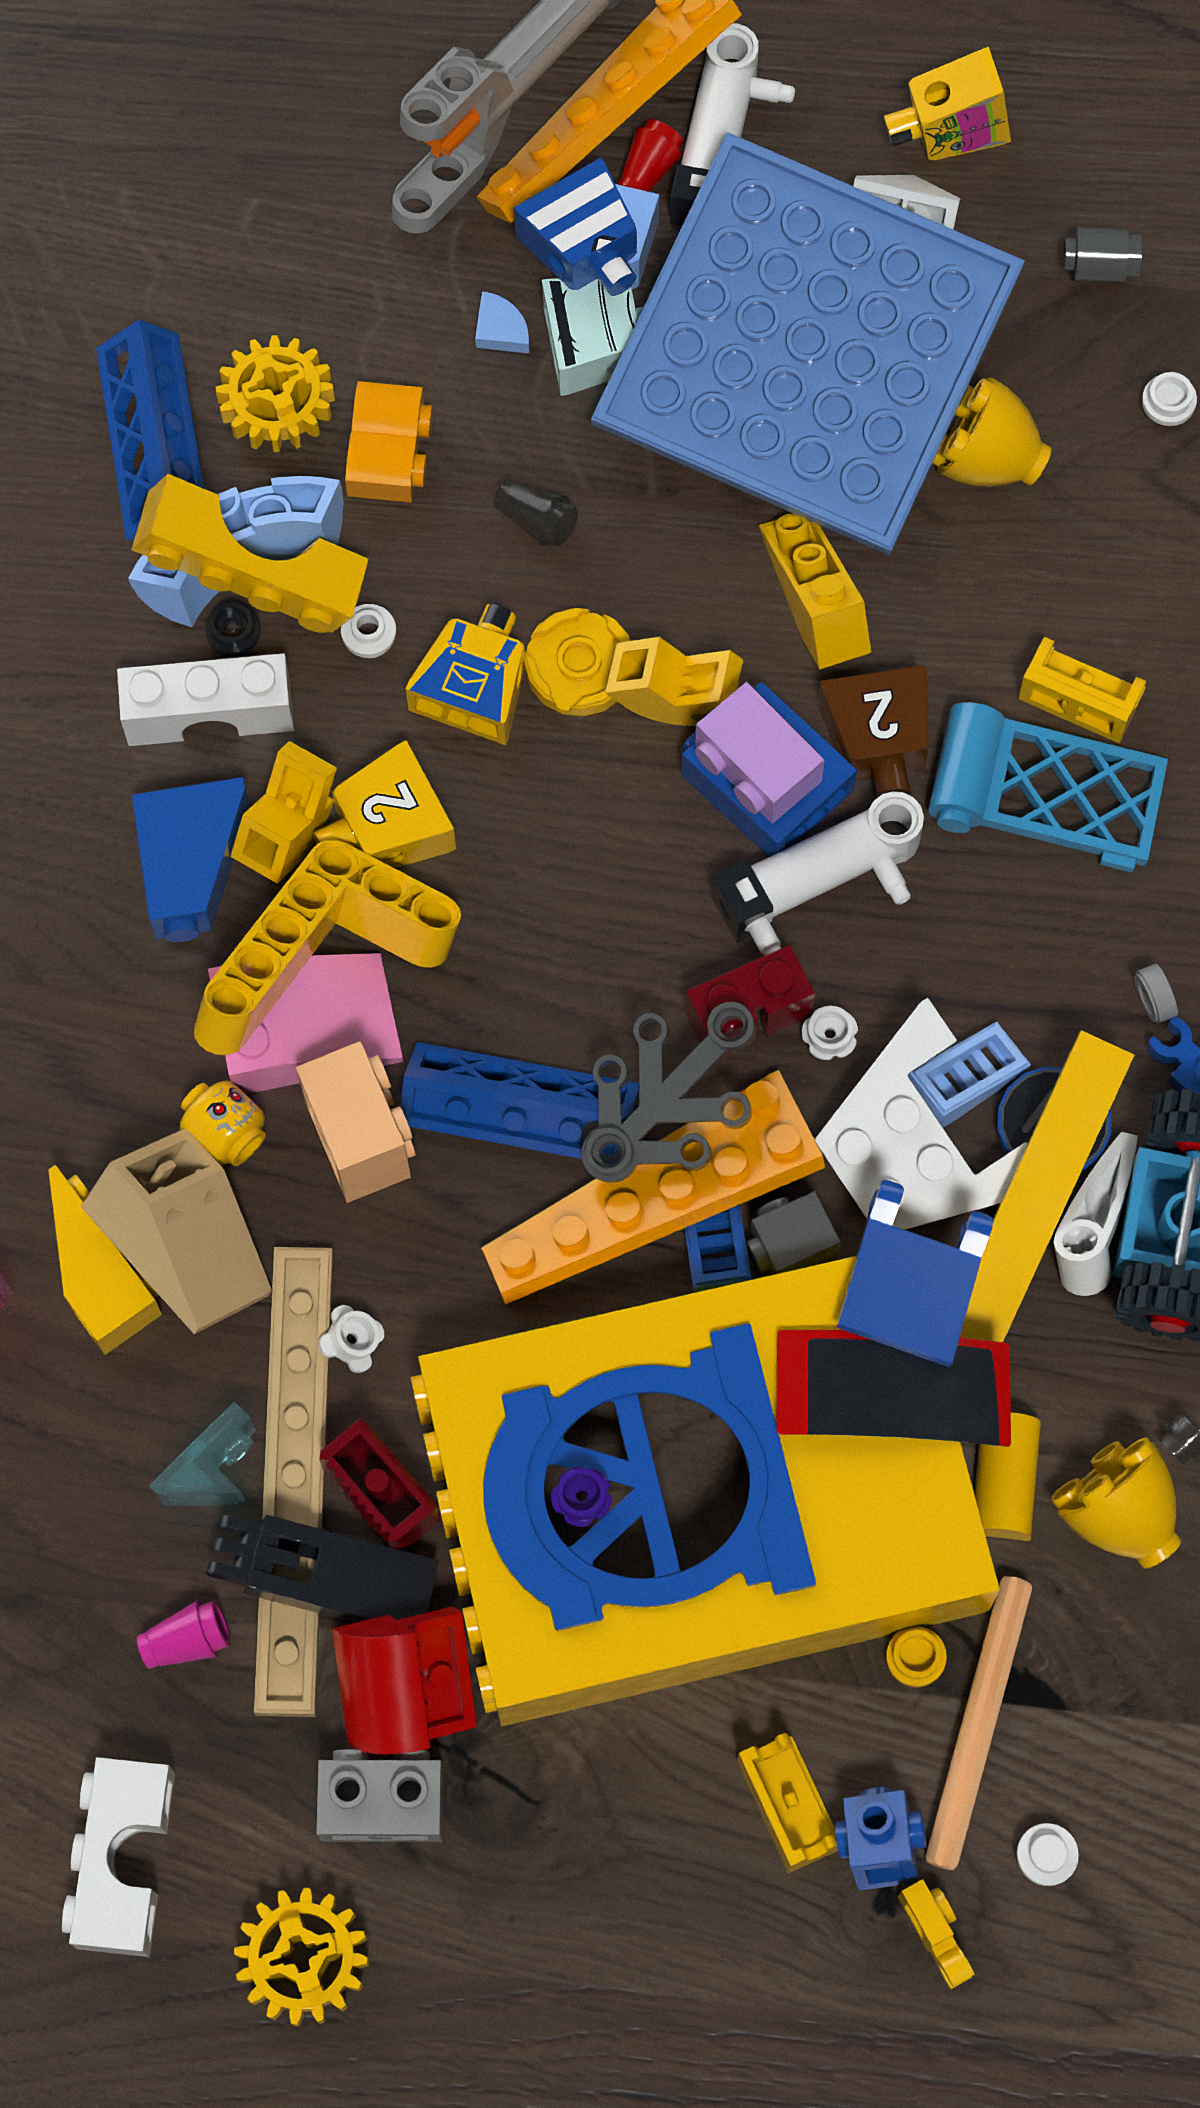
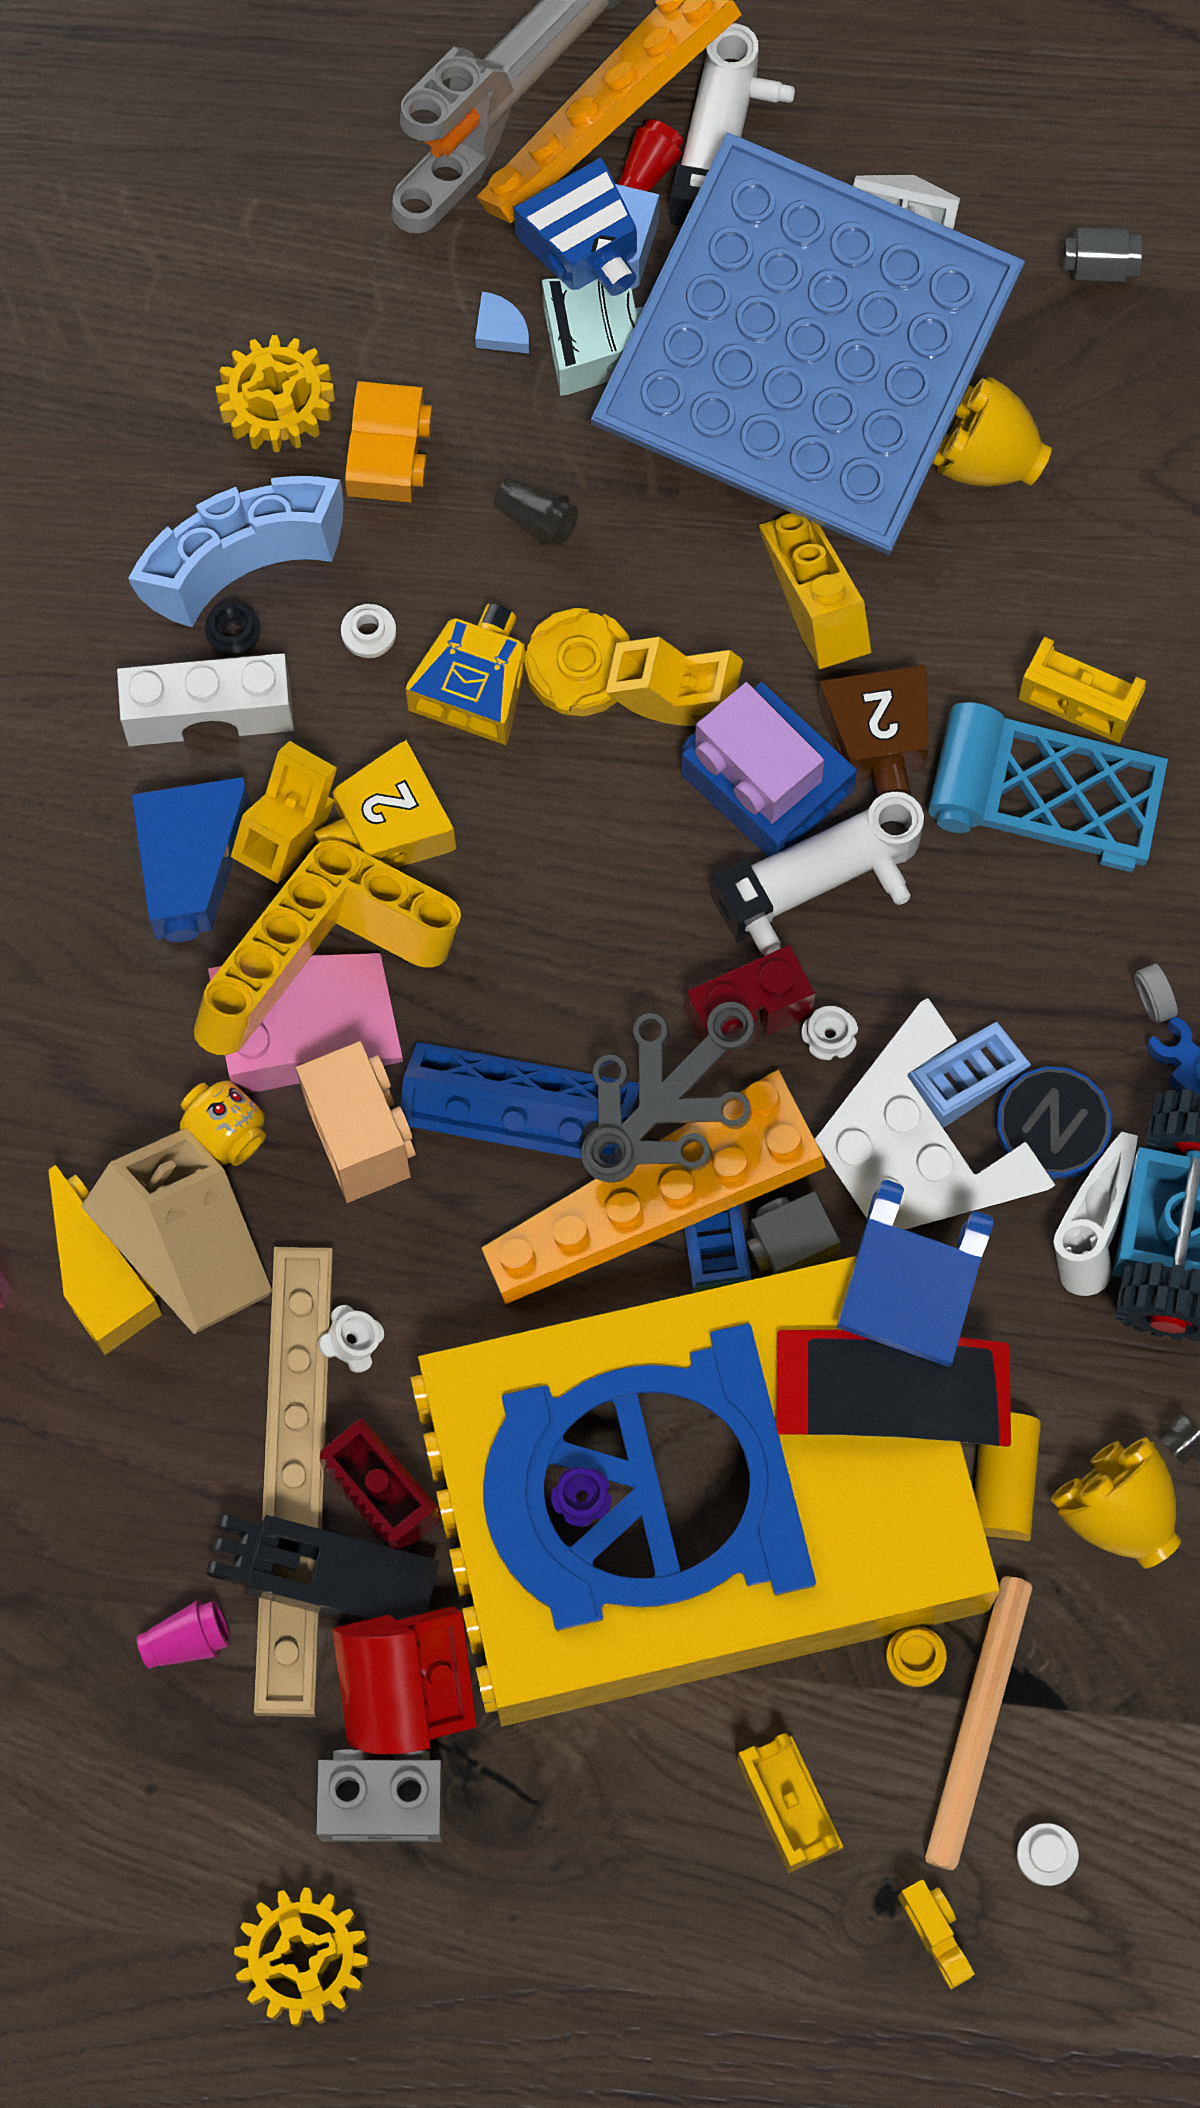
white arch [62,1757,175,1957] -> none
blue fence [96,320,204,542] -> none
yellow arch [131,474,369,633] -> none
clear light blue slope [149,1402,256,1506] -> none
blue brick [835,1787,926,1890] -> none
yellow torso [883,47,1011,161] -> none
yellow tile [960,1030,1134,1342] -> none
white plate [1142,372,1197,426] -> none

